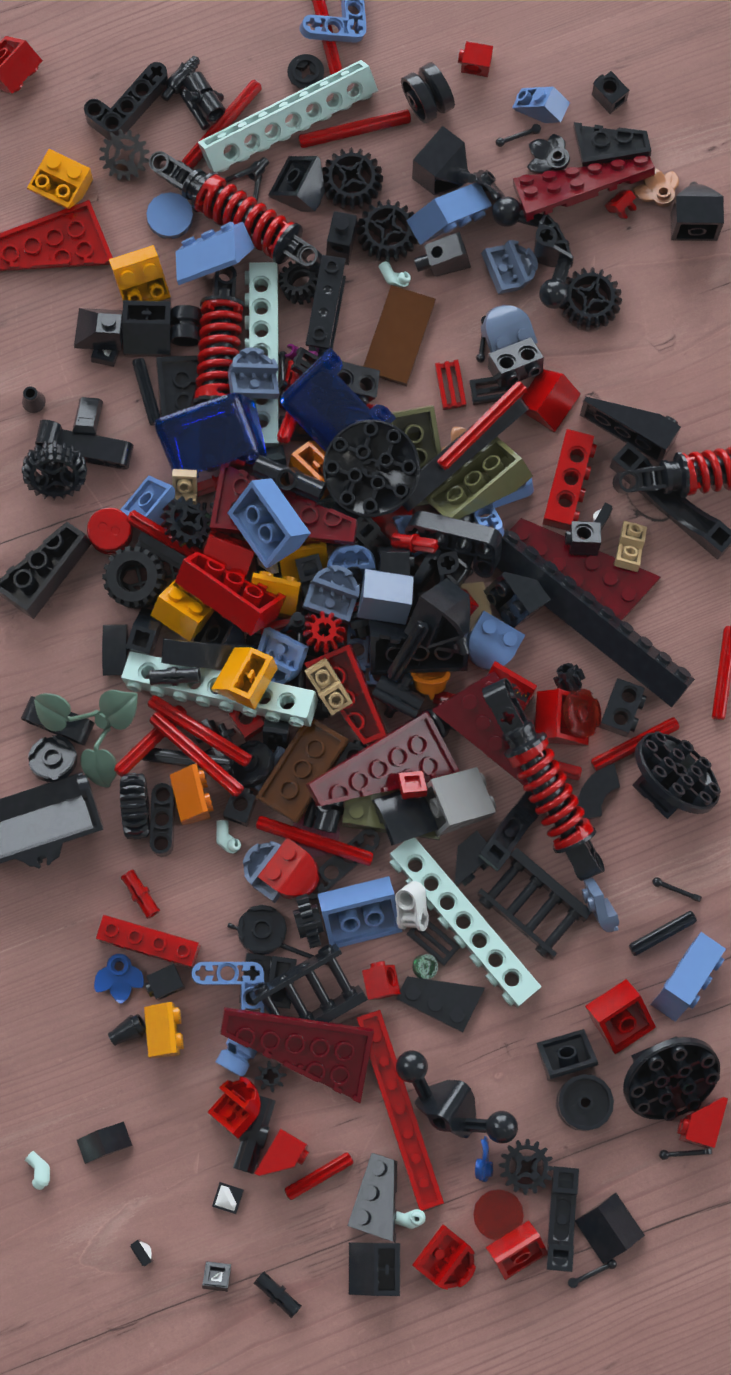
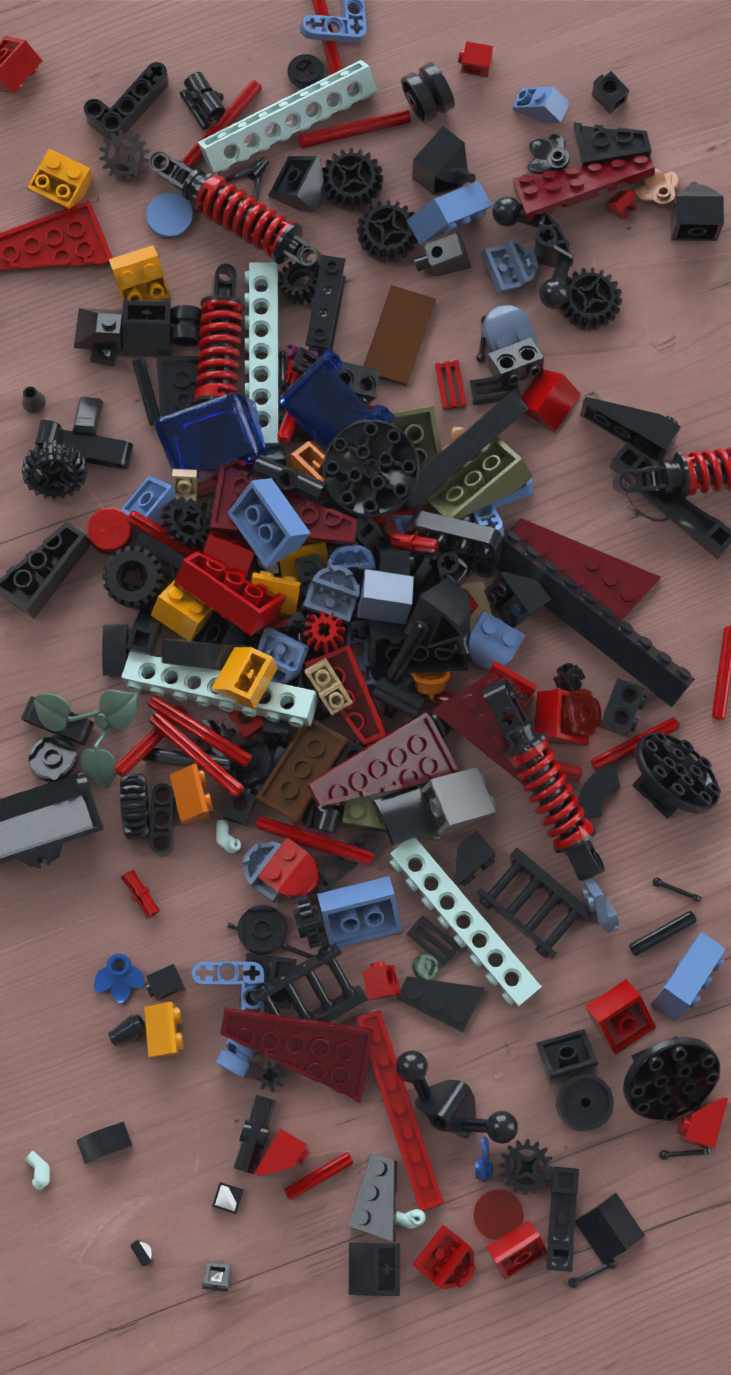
red brick [96,915,201,969] -> none
black pin [149,667,201,686] -> none
black piece [161,56,200,101] -> none
medium blue slope [176,222,255,285] -> none
red slope [208,1077,261,1139] -> none
sand blue slope [228,348,280,399] -> none
black pin [253,1271,302,1318] -> none
black torso [326,211,358,265] -> none
light aqua arm [378,261,411,288] -> none
white piece [395,881,429,931] -> none
tile [398,771,428,800] -> none
red axle [437,381,527,470] -> none
black plate [473,170,505,200] -> none
black slope [478,791,540,872] -> none
black hinge [496,124,541,147] -> none
red brick [542,429,597,531] -> none
black brick [565,521,601,556] -> none
black tile [593,502,613,531] -> none
tan slope [614,521,647,572] -> none

